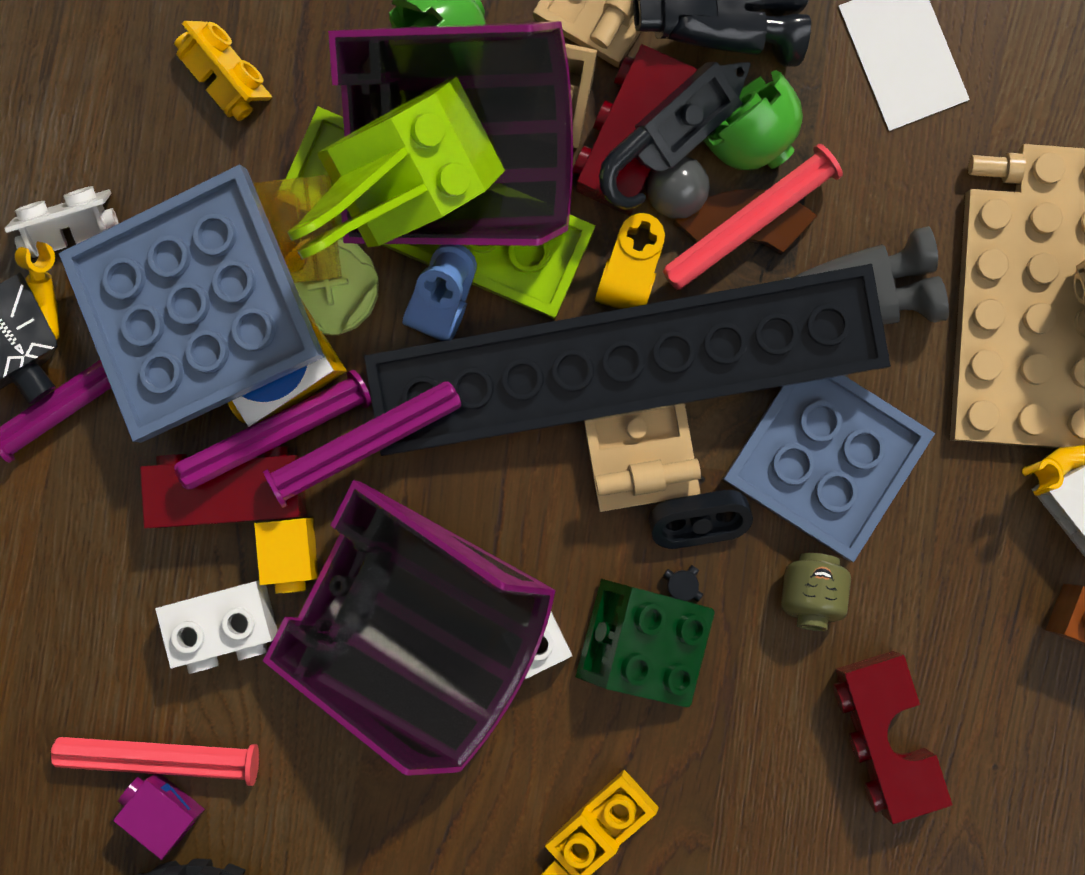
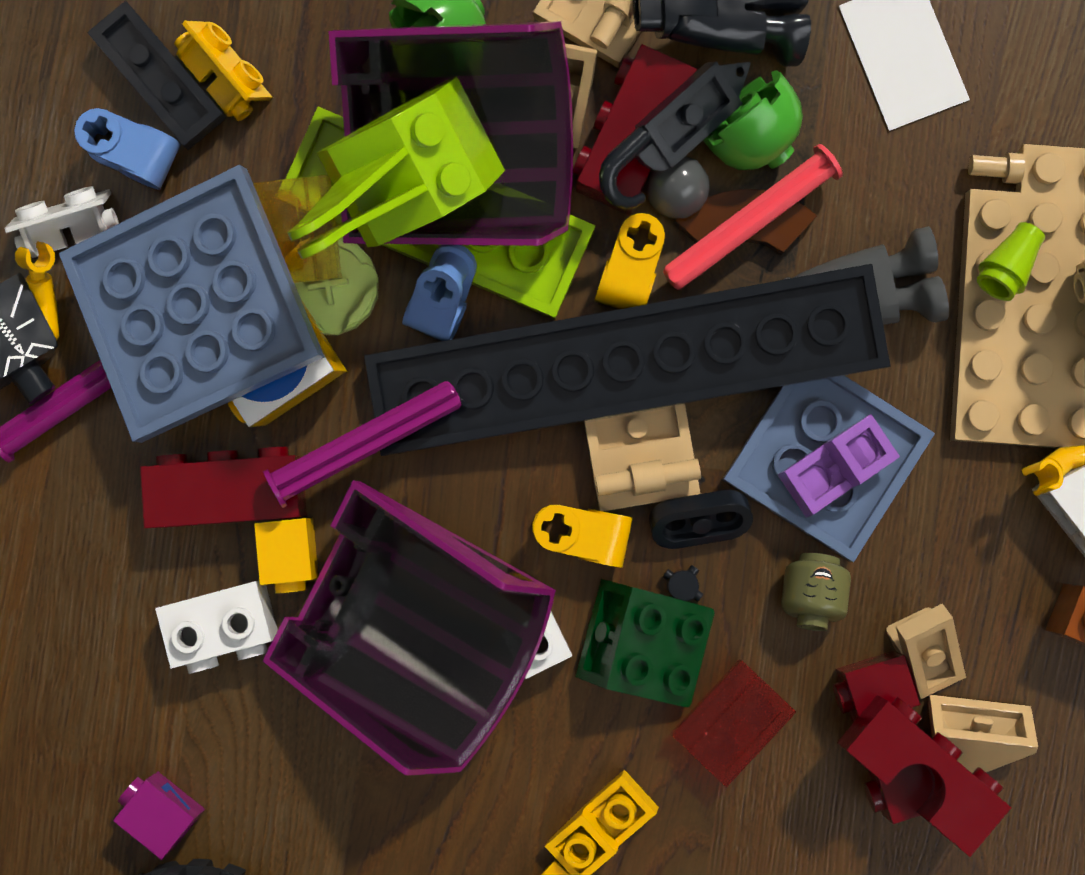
coral axle [51,737,259,786] -> none
magenta axle [174,370,372,489] -> none
none -> medium blue piece [74,108,181,190]
none -> black plate [87,0,226,150]
none -> yellow piece [532,505,633,568]
none -> clear red plate [671,659,796,787]
none -> medium lavender slope [778,414,900,517]
none -> dark red arch [837,695,1012,857]
none -> tan slope [886,603,966,699]
none -> tan slope [928,695,1038,773]
none -> lime cone [976,222,1045,301]

